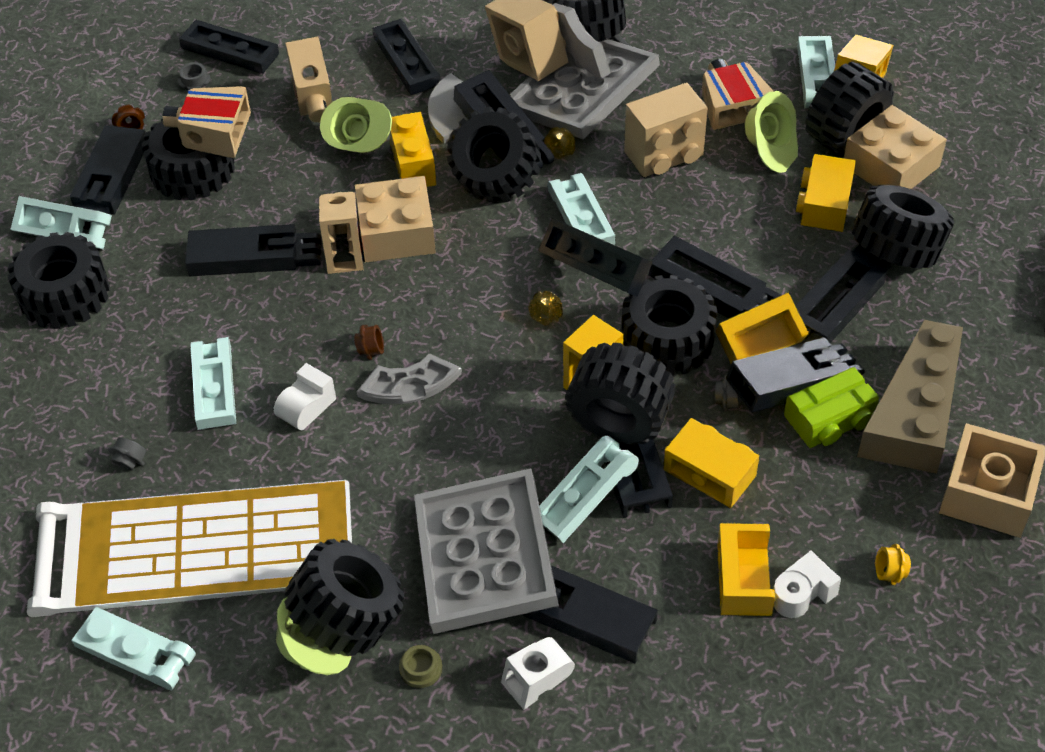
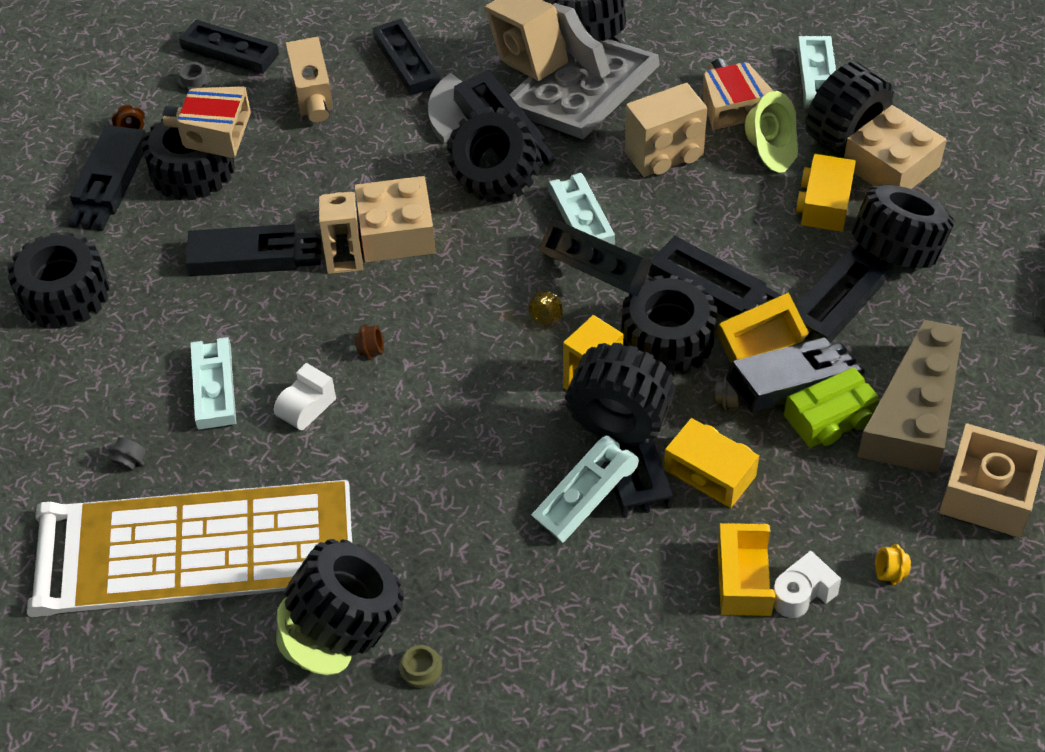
light aqua plate [10,196,112,250] -> none
light aqua plate [71,607,196,691] -> none
yellowish green piece [320,97,392,153] -> none
light grey tile [357,353,462,404] -> none
yellow brick [389,112,436,187] -> none
light grey plate [414,468,559,634] -> none
white leg [501,637,575,710] -> none
black hinge [521,565,658,664] -> none
clear yellow plate [544,127,575,159] -> none
yellow panel [834,35,893,78] -> none

